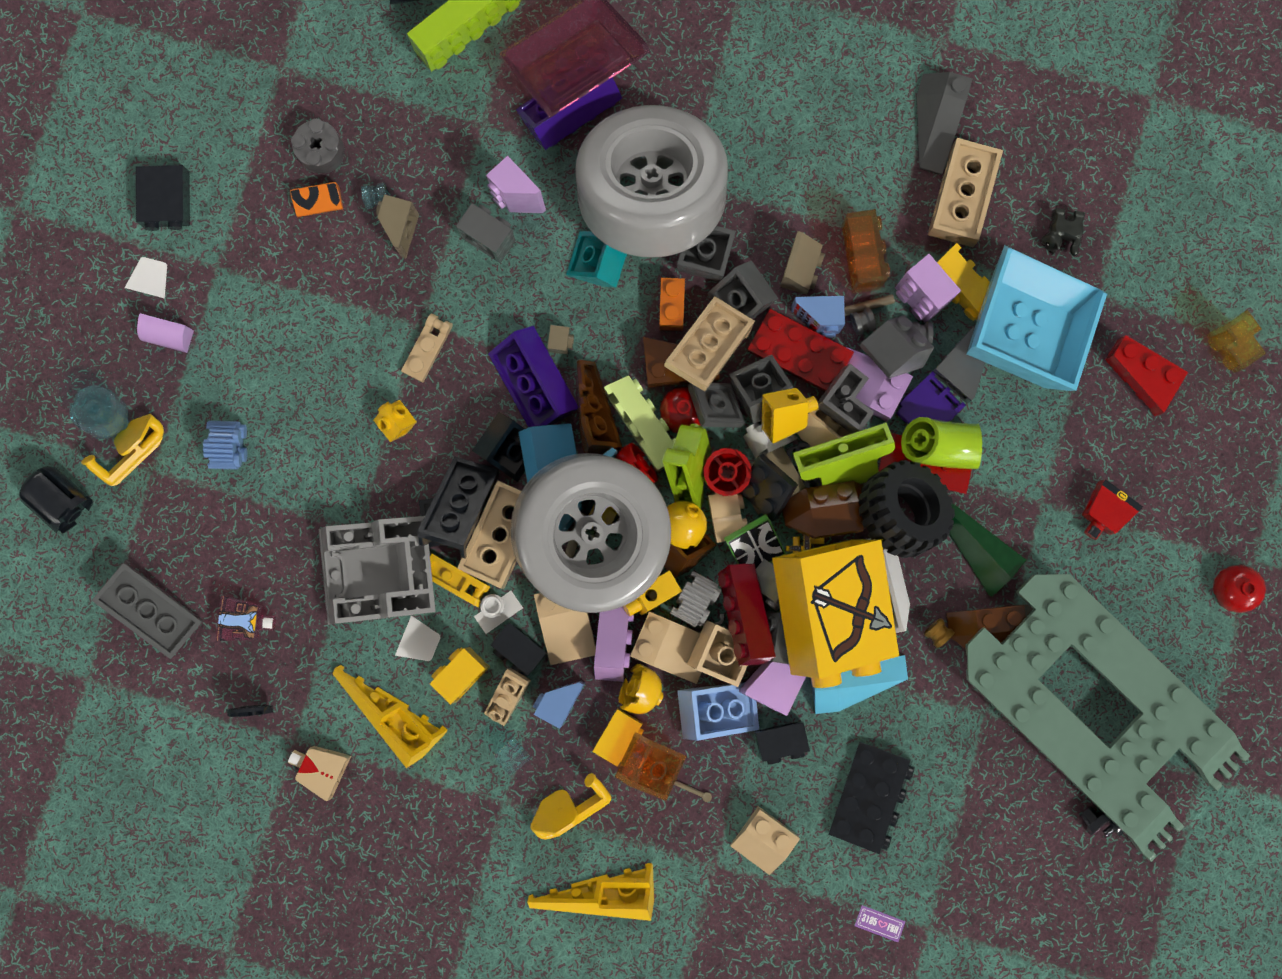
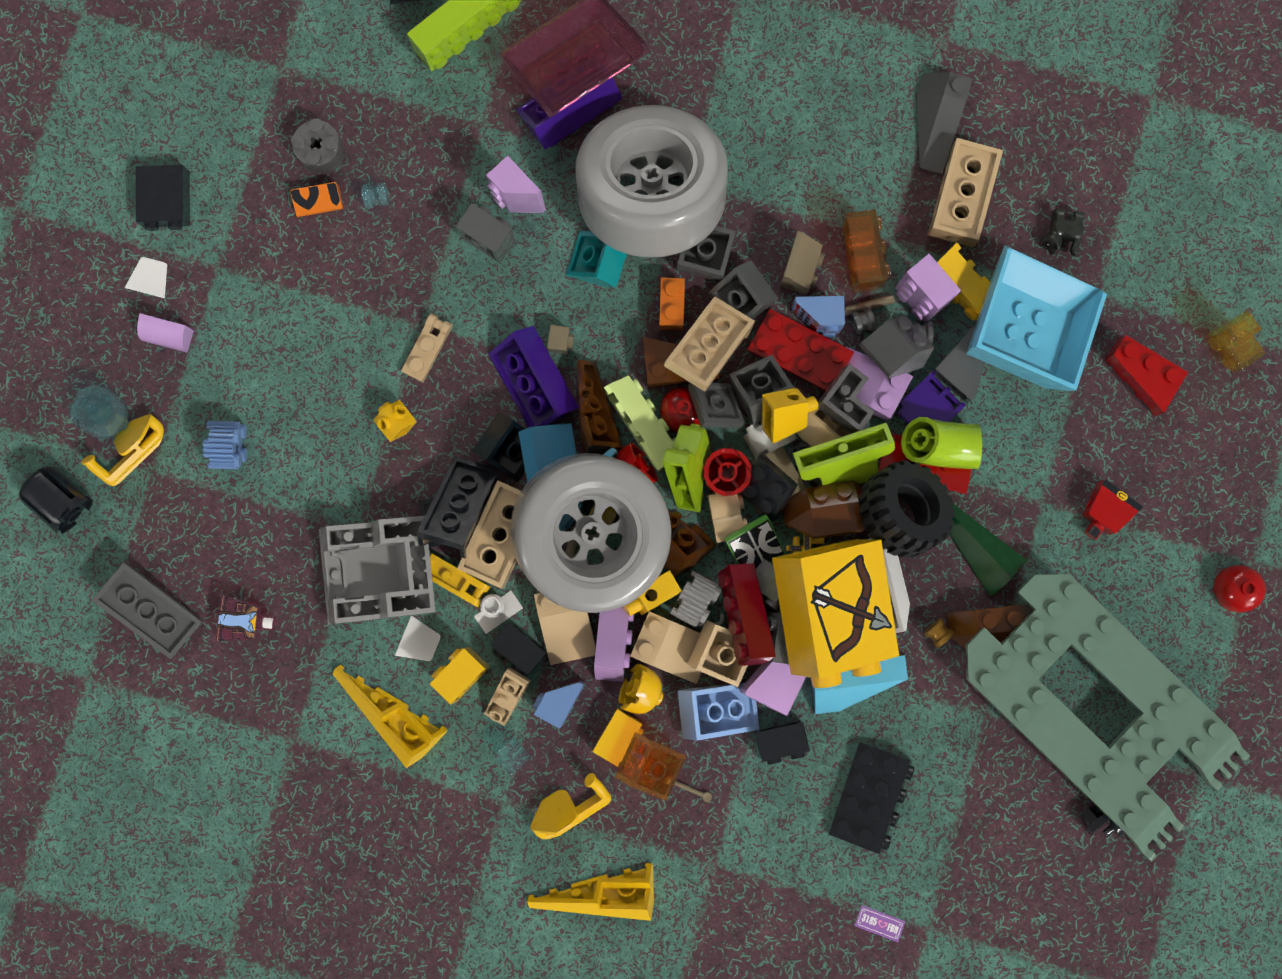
black wheel [226,705,273,717] -> none
tan torso [288,746,351,801] -> none
dark tan slope [376,194,419,259] -> none
yellow cylinder [667,501,707,549] -> none
tan slope [730,806,800,875] -> none

